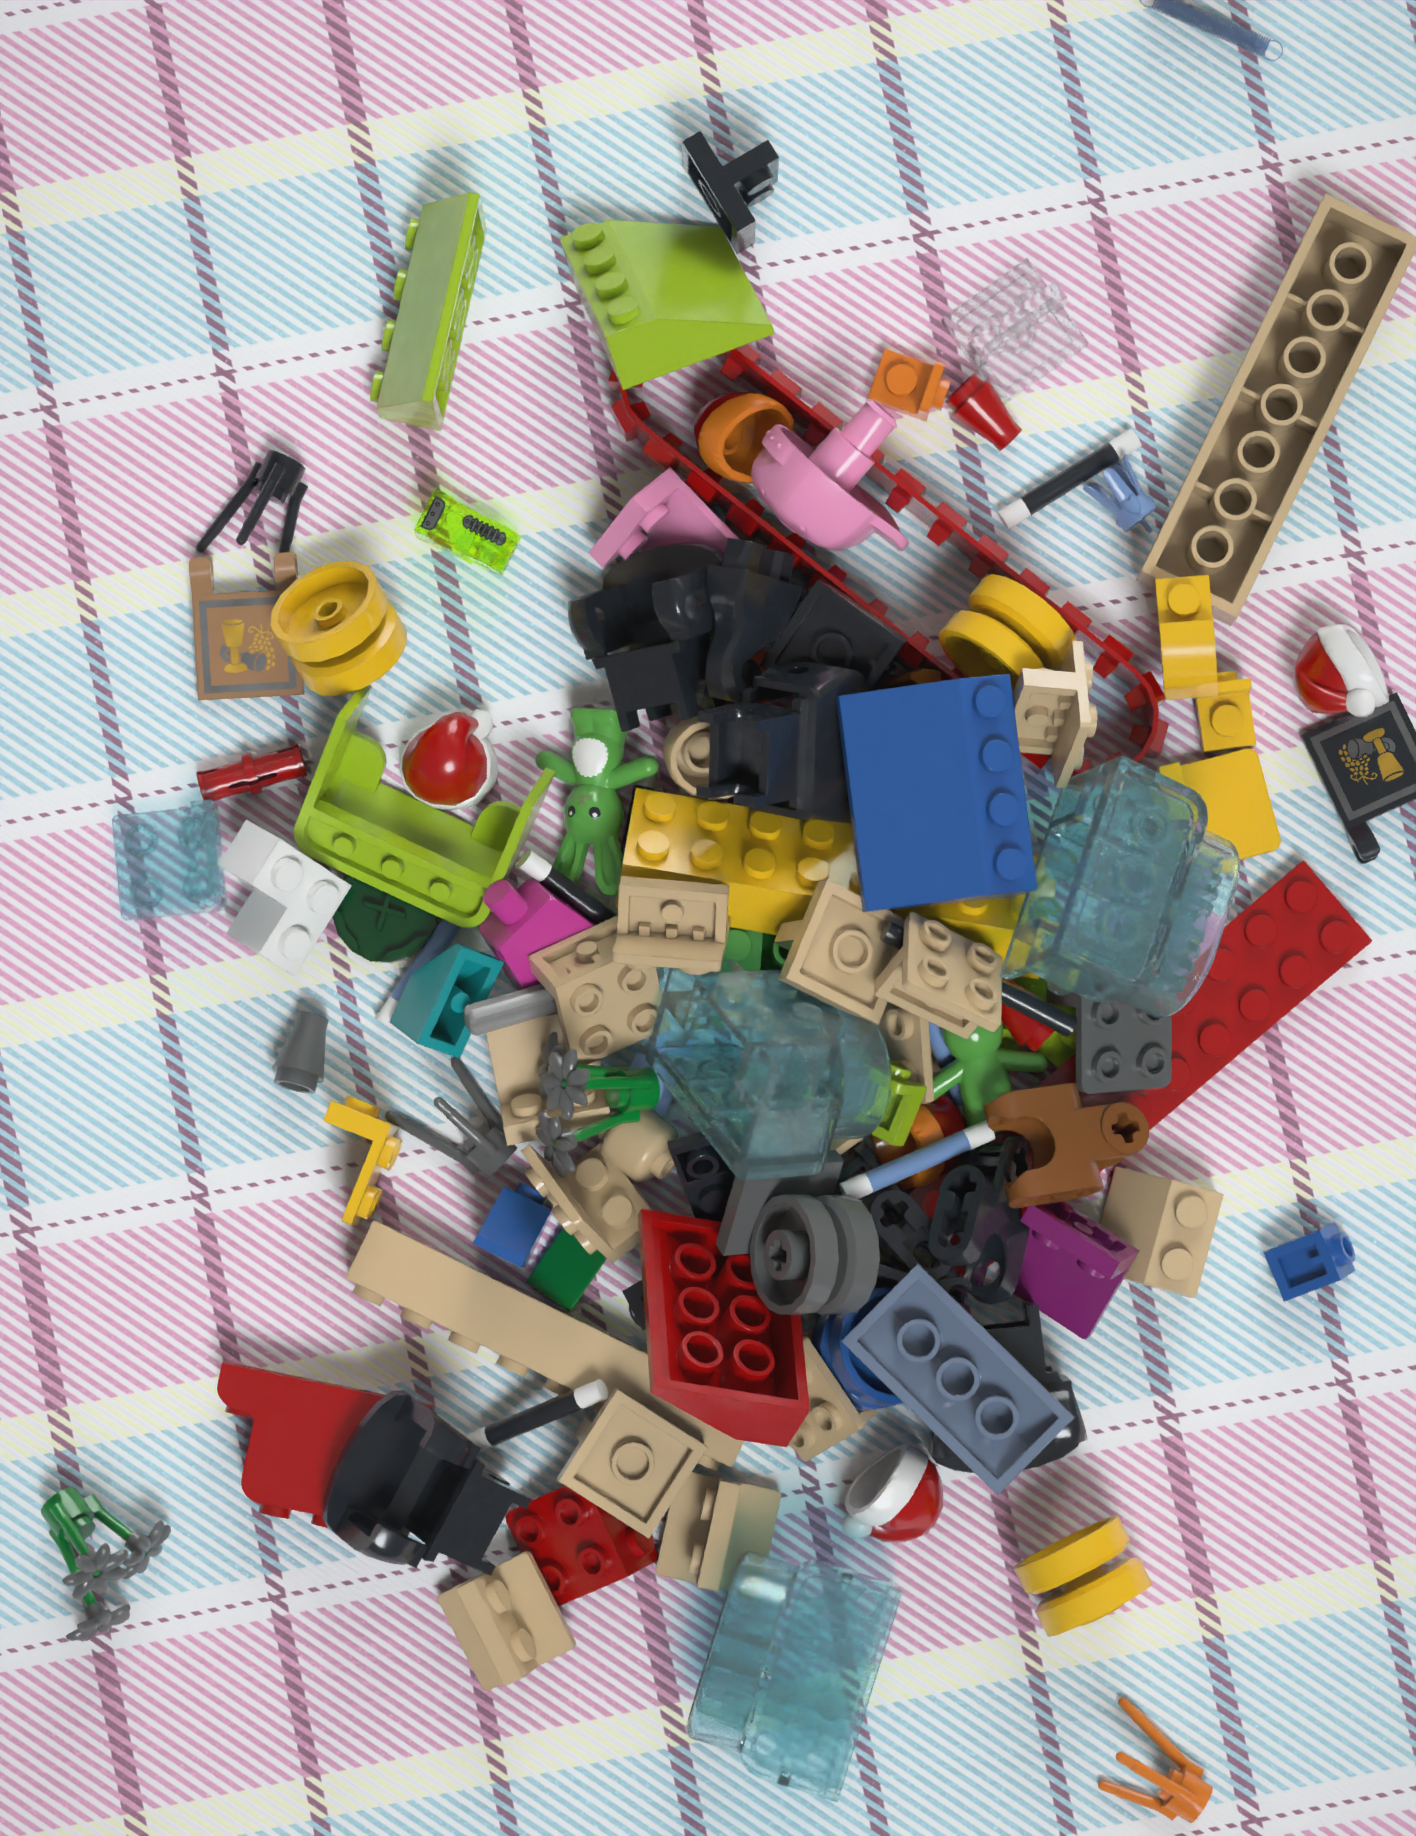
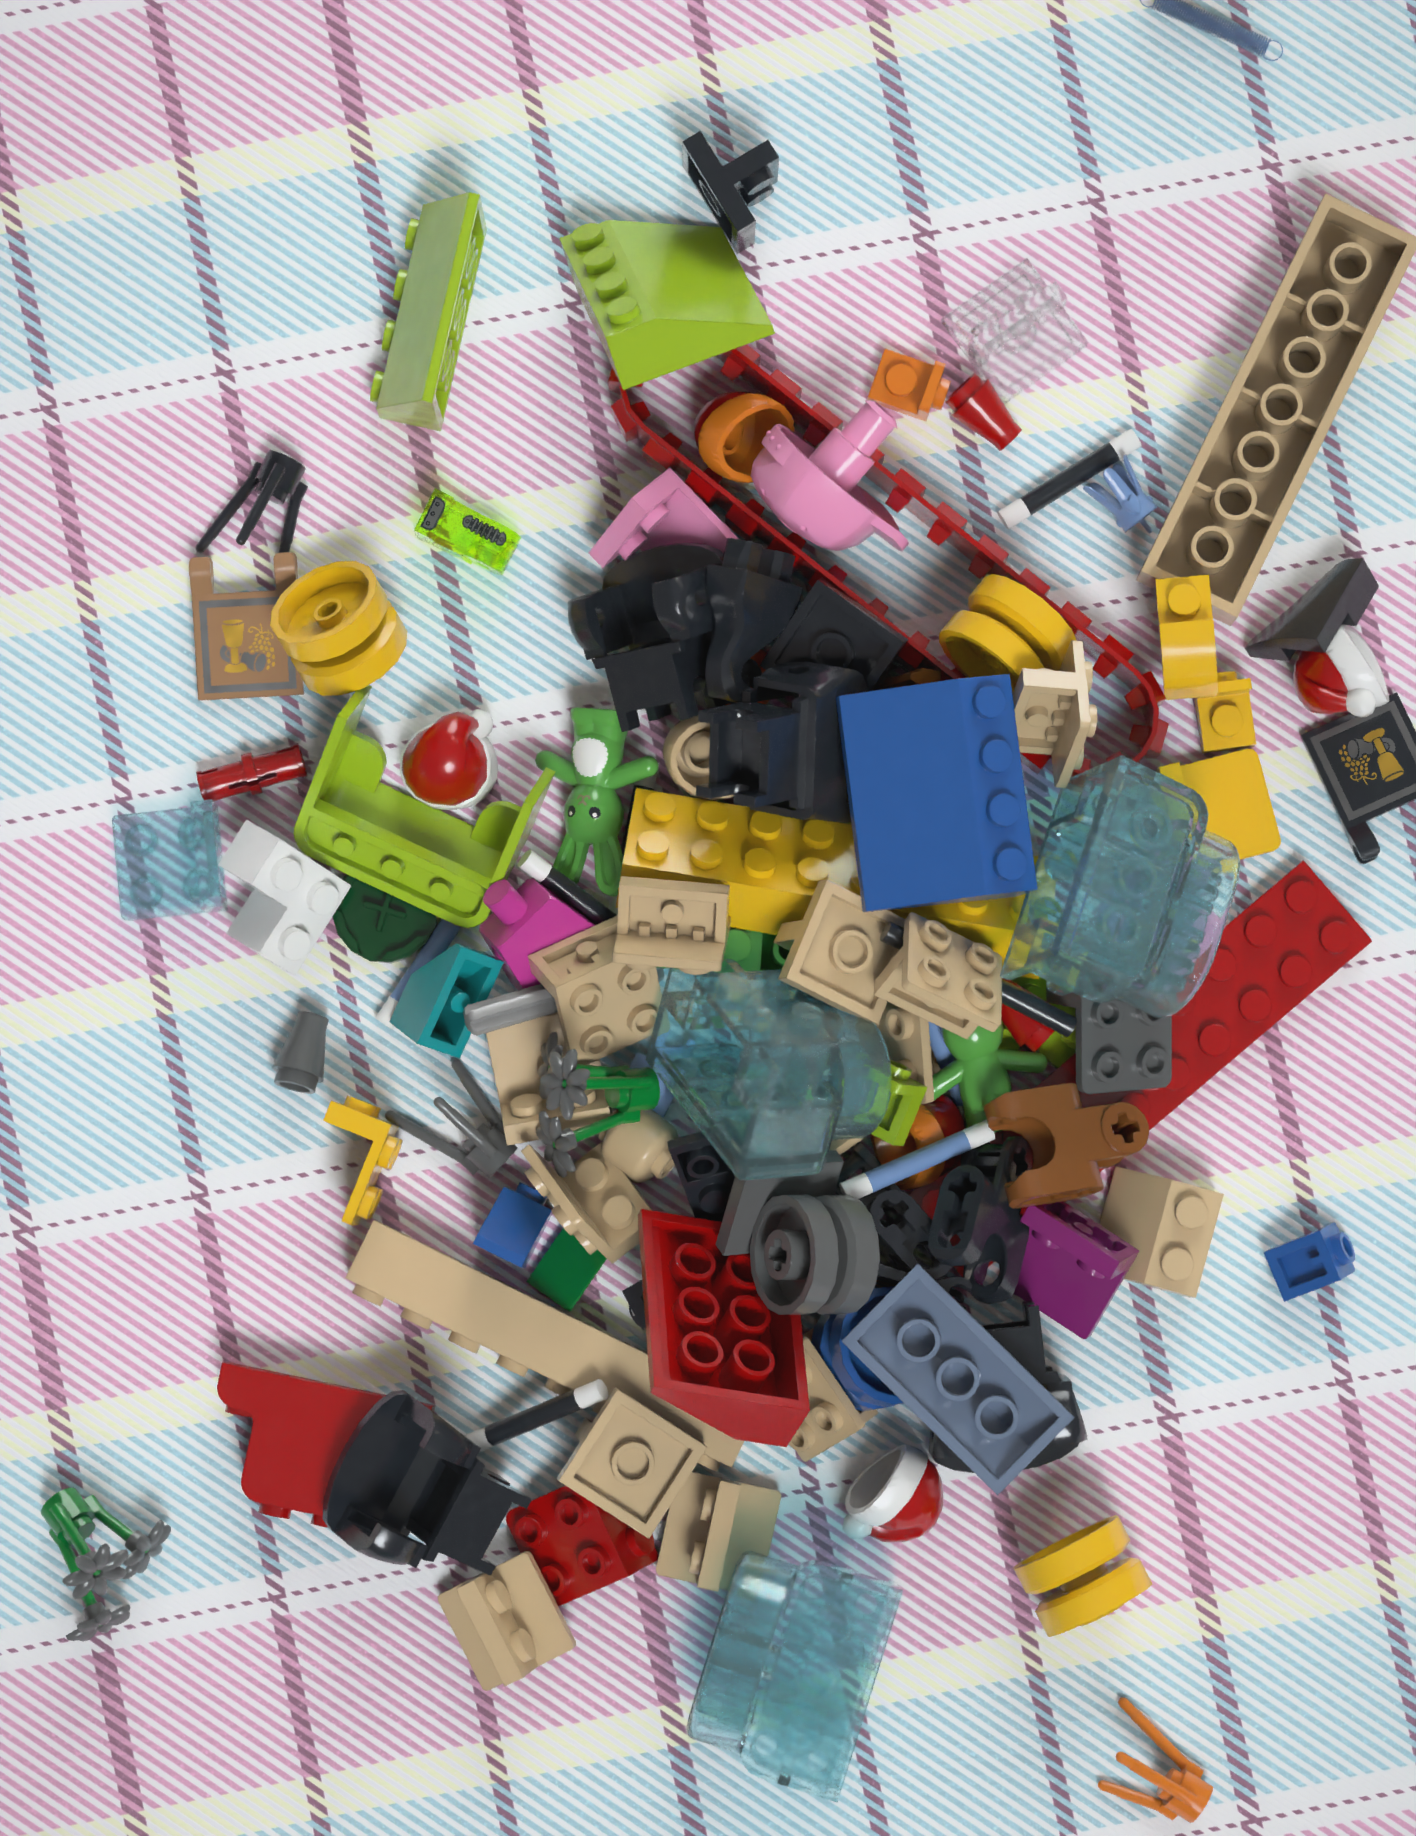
none -> black slope [1245,558,1379,661]

